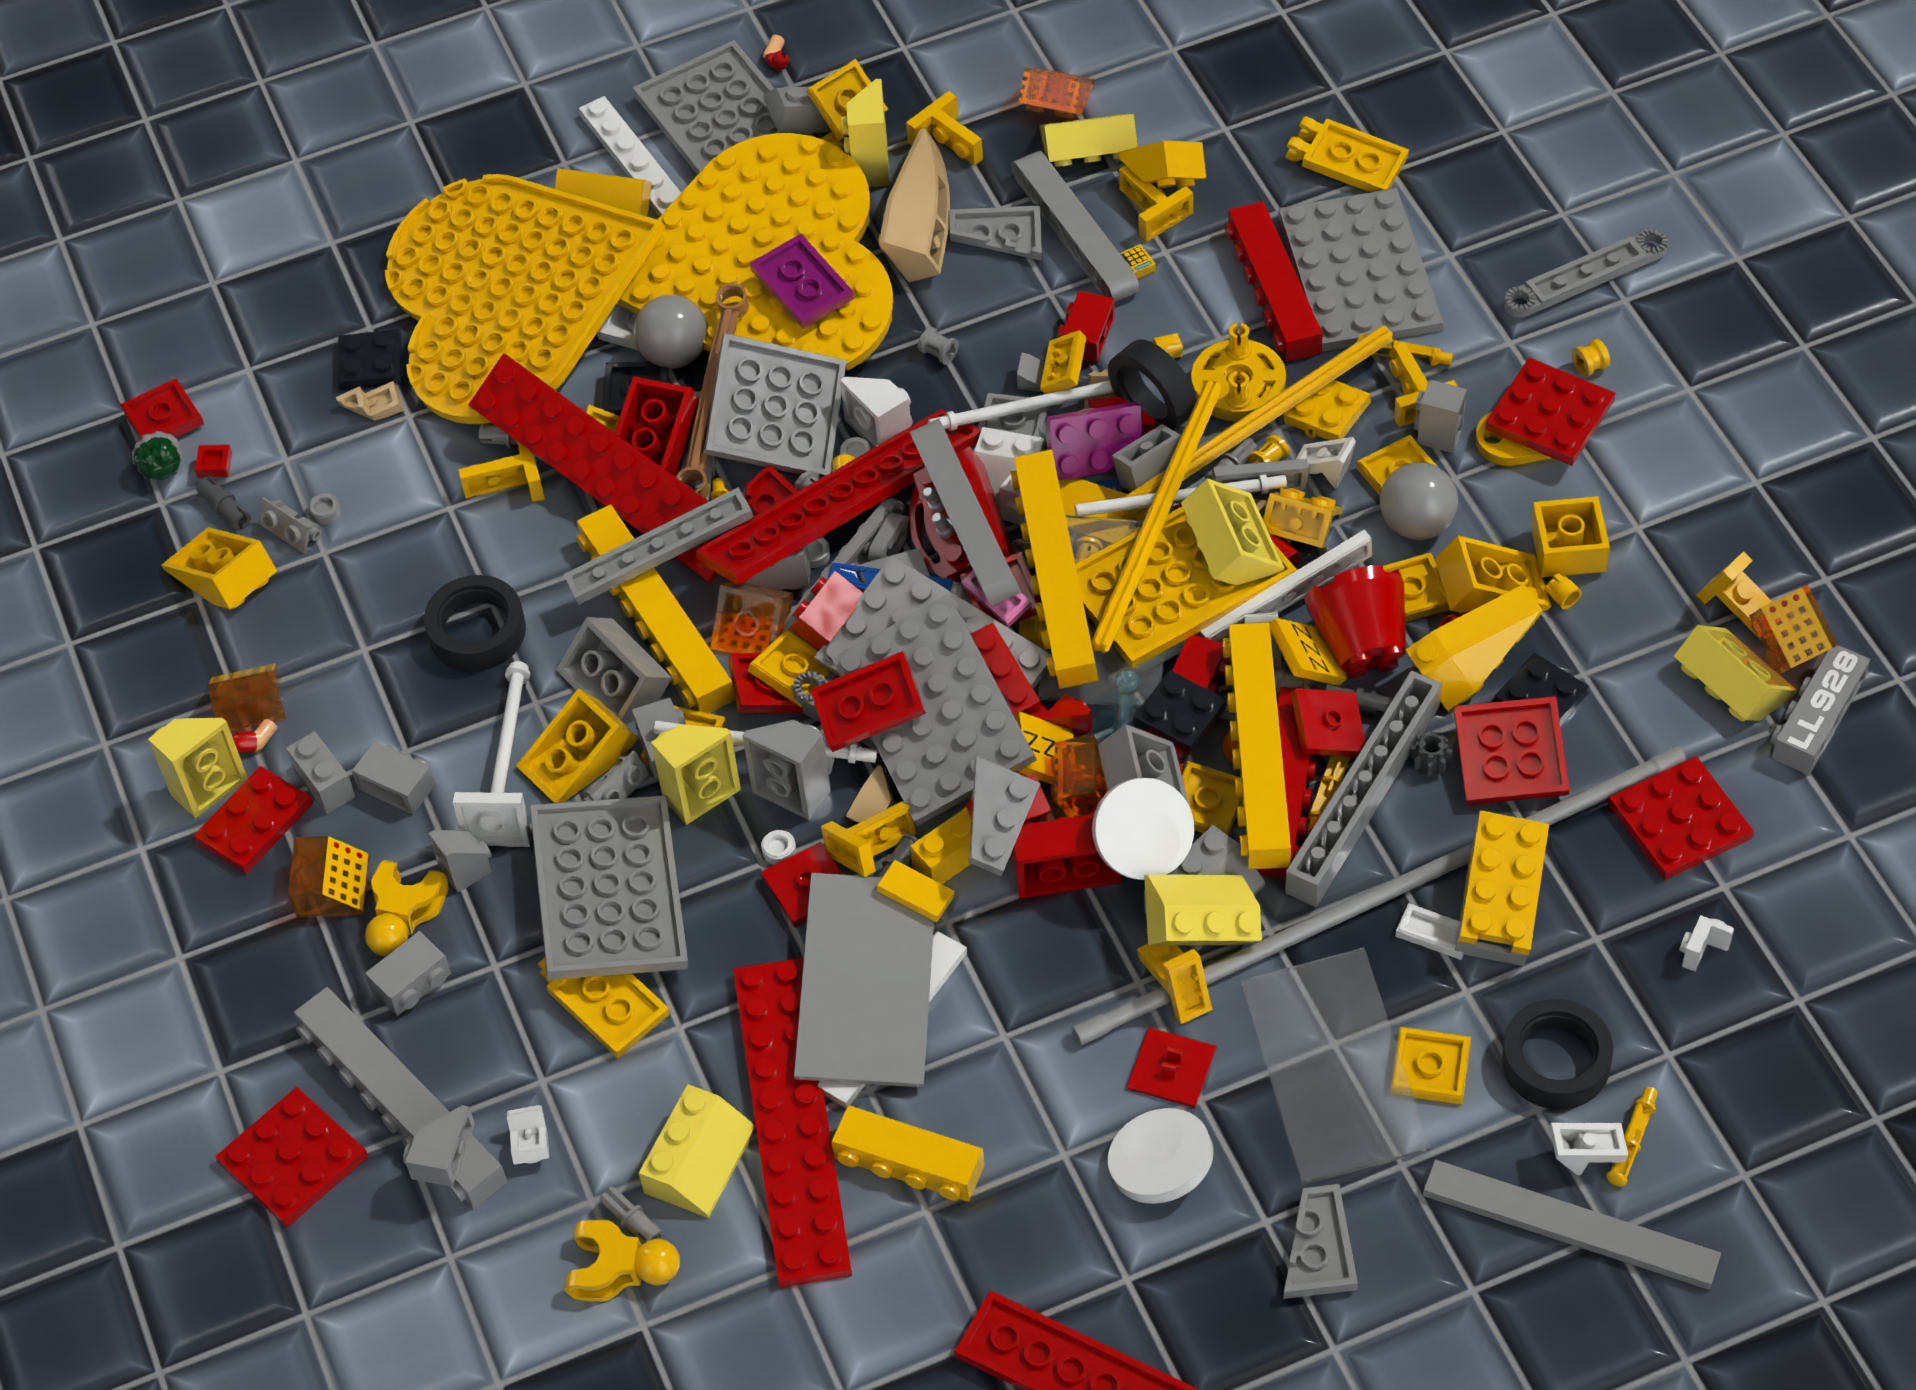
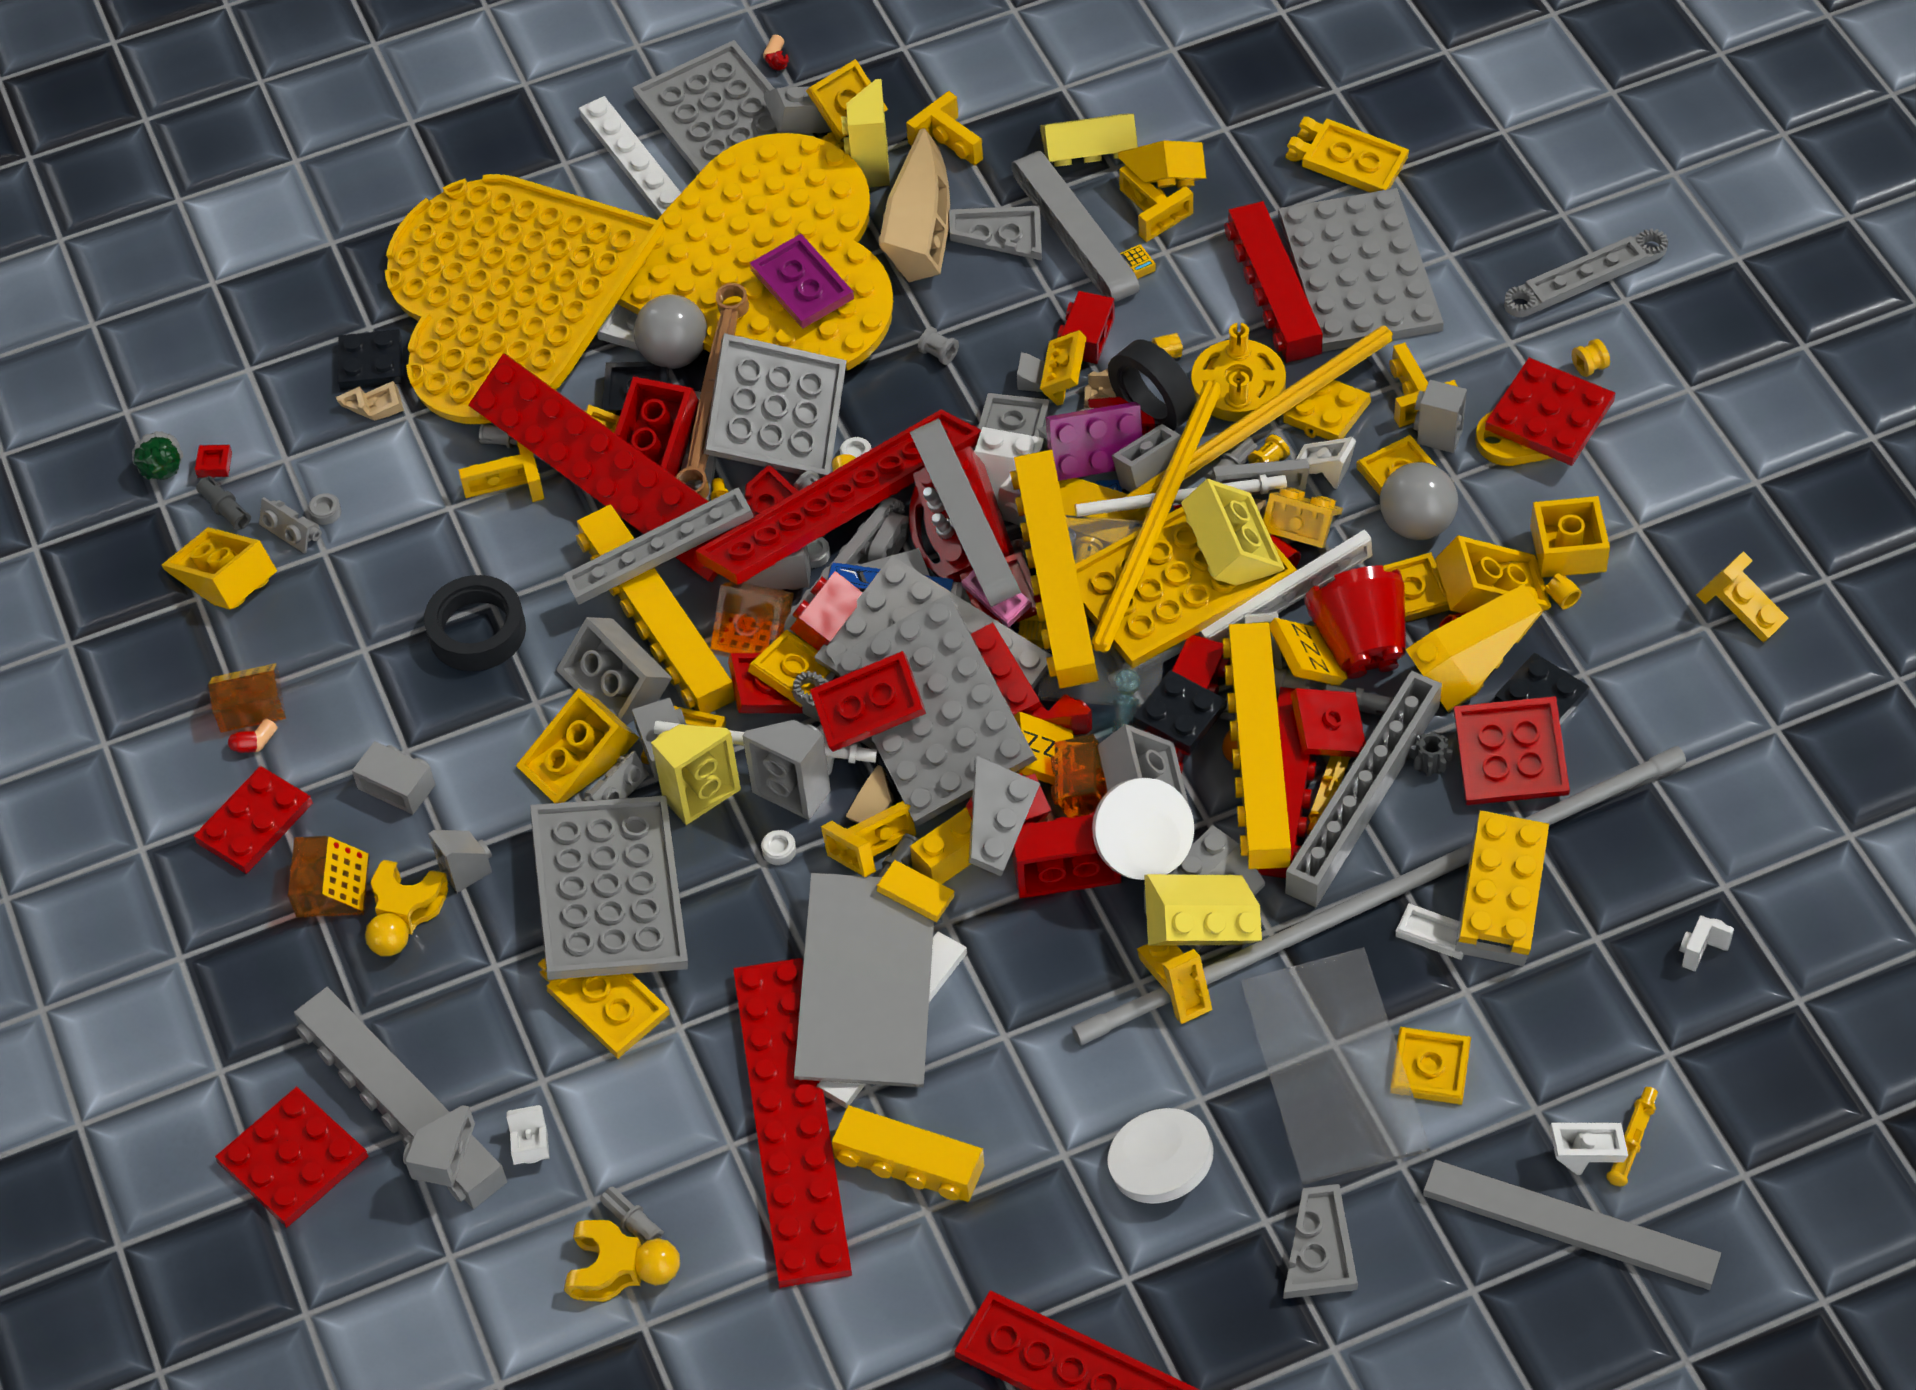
red plate [120,378,204,440] -> none
light yellow slope [148,718,248,819] -> none
light grey piece [286,731,356,814] -> none
light grey brick [365,931,451,1016] -> none
white tile [453,661,532,847] -> none
yellow brick [555,168,652,217] -> none
light yellow slope [639,1084,756,1218] -> none
red plate [761,842,843,928] -> none
white slope [840,377,913,448] -> none
white bar [928,380,1114,431] -> none
clear orange slope [1018,67,1095,118] -> none
red piece [1127,1027,1217,1108] -> none
yellow tile [1182,761,1243,837] -> none
yellow piece [1356,334,1453,366] -> none
black tyre [1502,999,1613,1109] -> none
red plate [1608,756,1754,881] -> none
light yellow slope [1674,625,1798,722] -> none
slope [1749,585,1838,675] -> none
light grey brick [1770,643,1871,775] -> none

